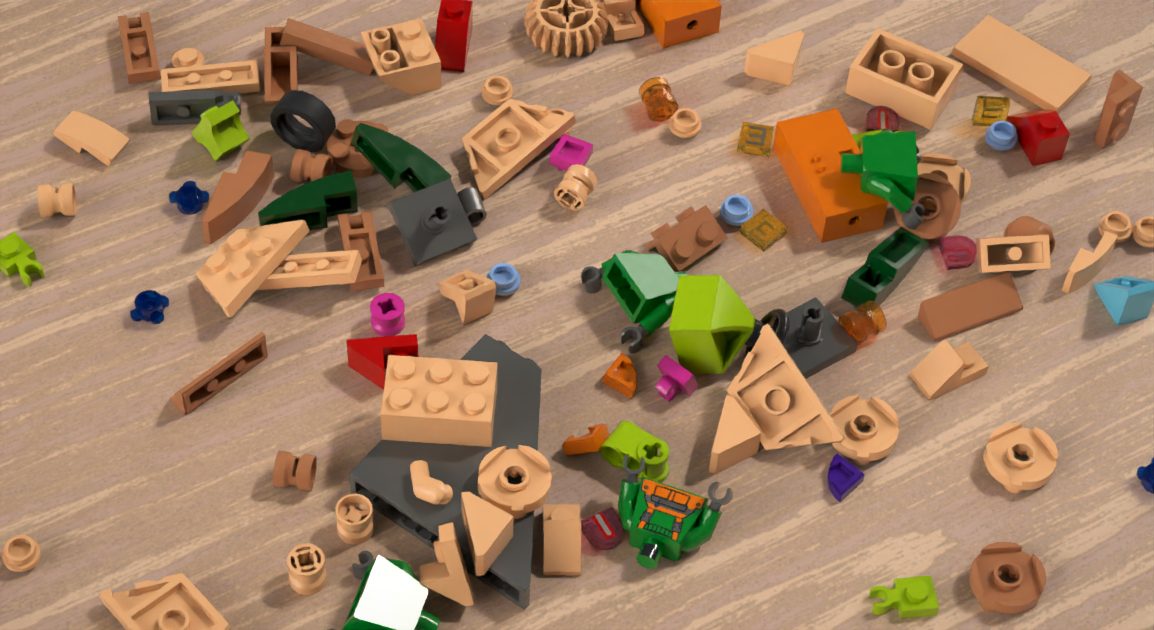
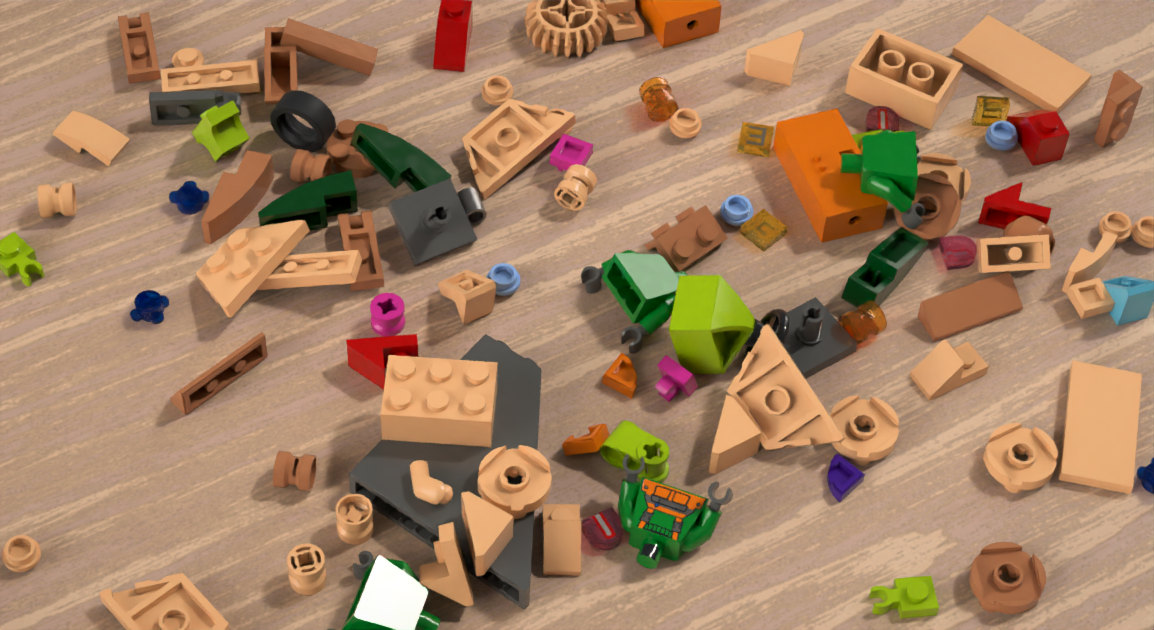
light nougat slope [361,18,441,95] -> none
none -> red slope [978,182,1052,230]
none -> light nougat tile [1058,360,1142,494]
none -> light nougat plate [1066,278,1115,319]

